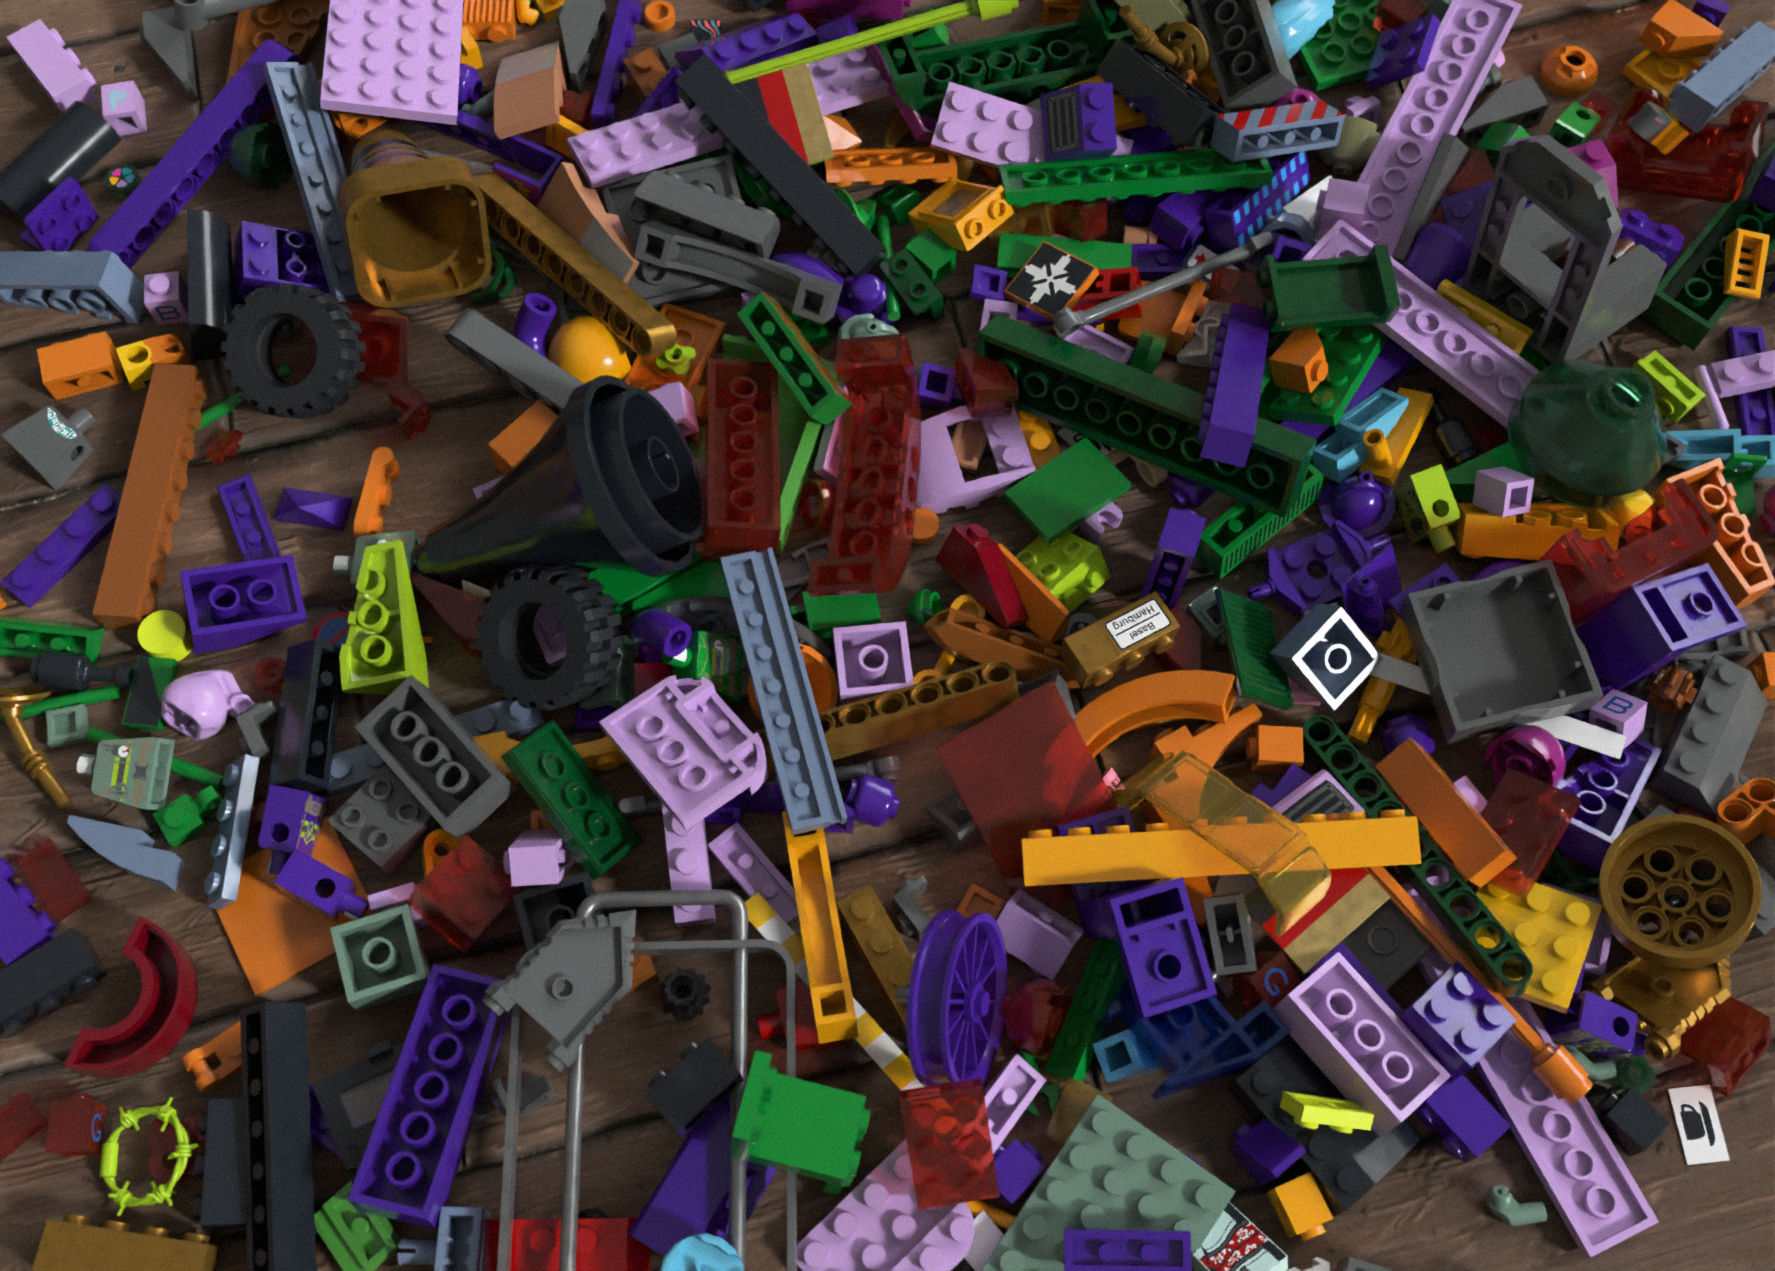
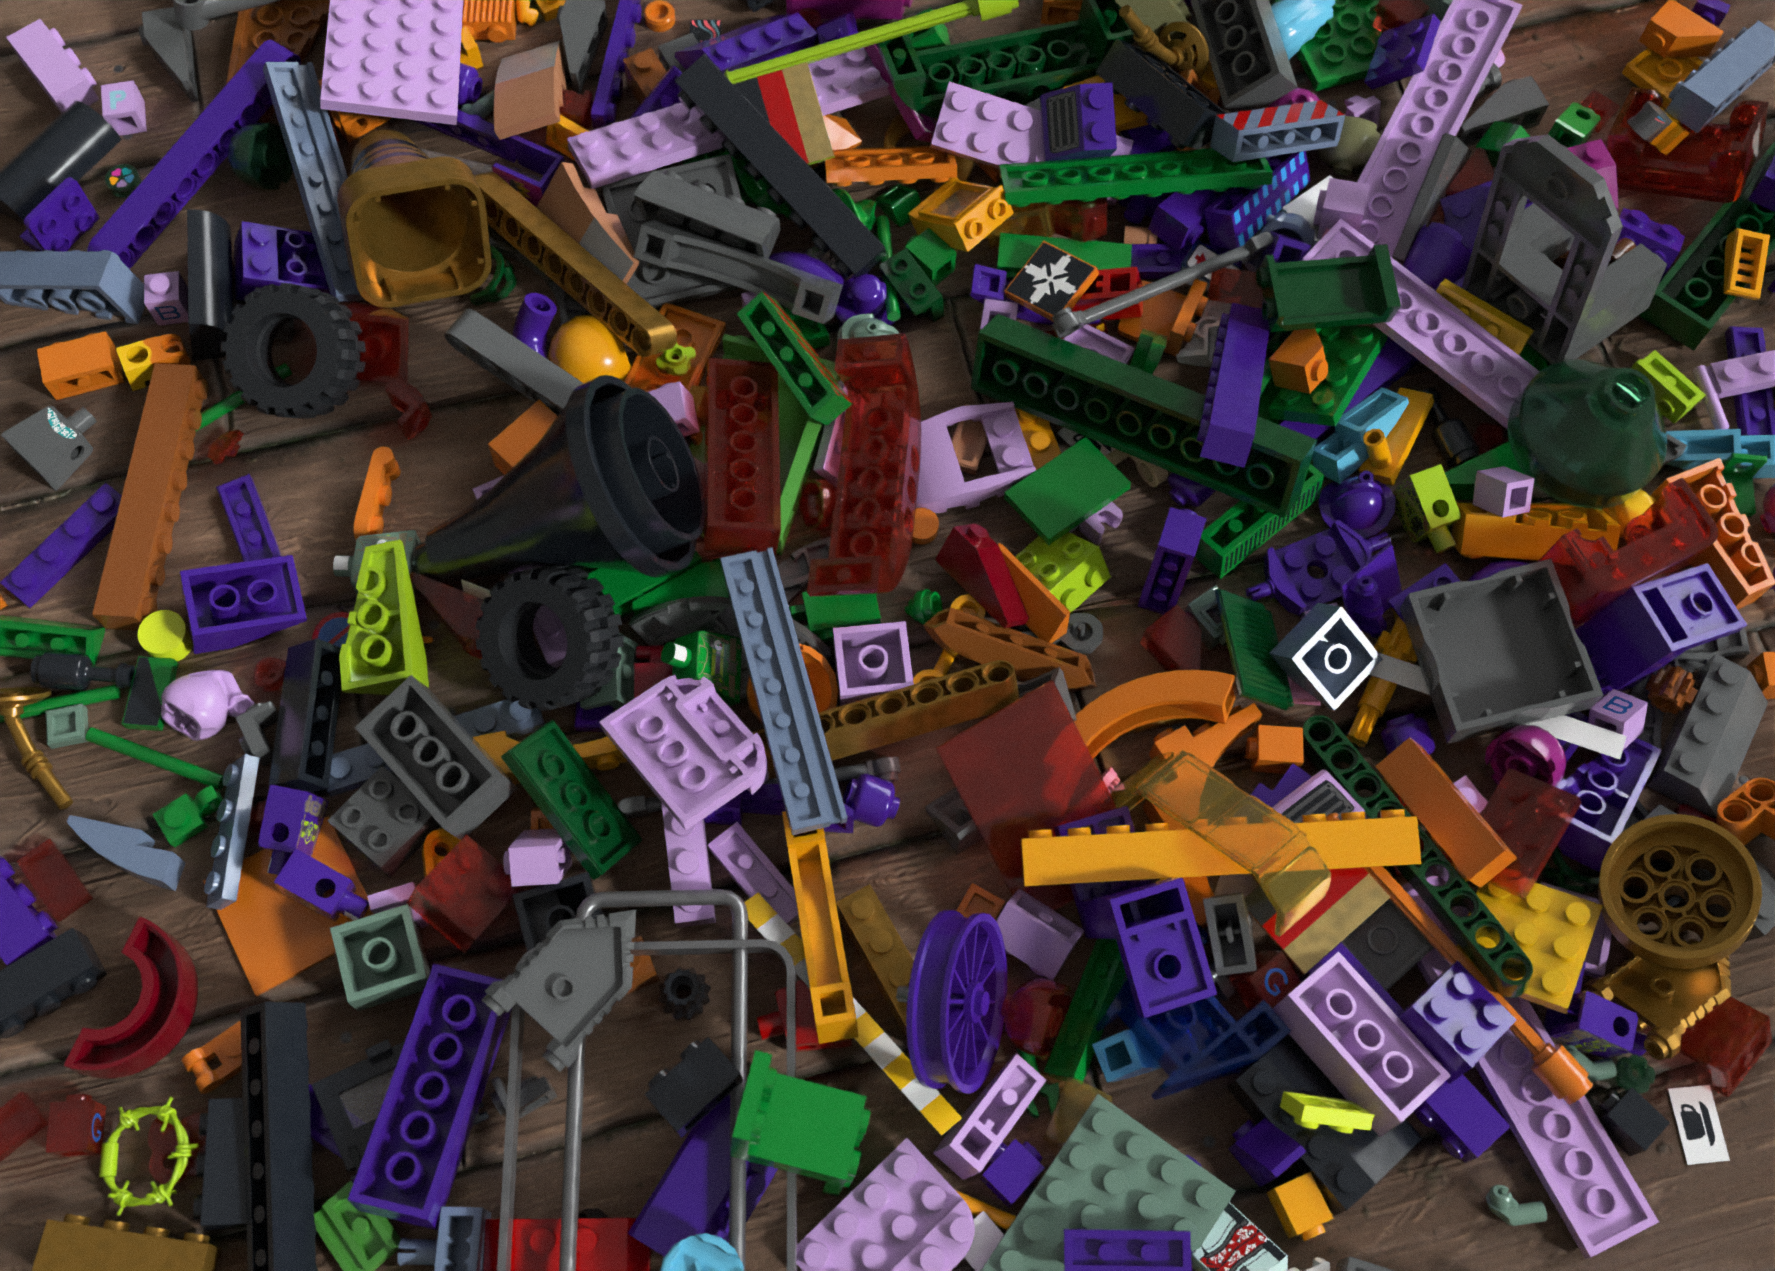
sand green torso [77,737,175,810] -> none
dark purple slope [274,487,353,531] -> none
dark purple cylinder [630,609,692,663] -> none
dark grey bracket [892,875,930,942] -> none
clear red plate [899,1078,1000,1210] -> none
dark purple brick [906,361,973,411] -> none
clear red slope [954,347,1019,418] -> none
pearl gold brick [1058,591,1180,689] -> none
orange piece [1539,45,1598,98] -> none

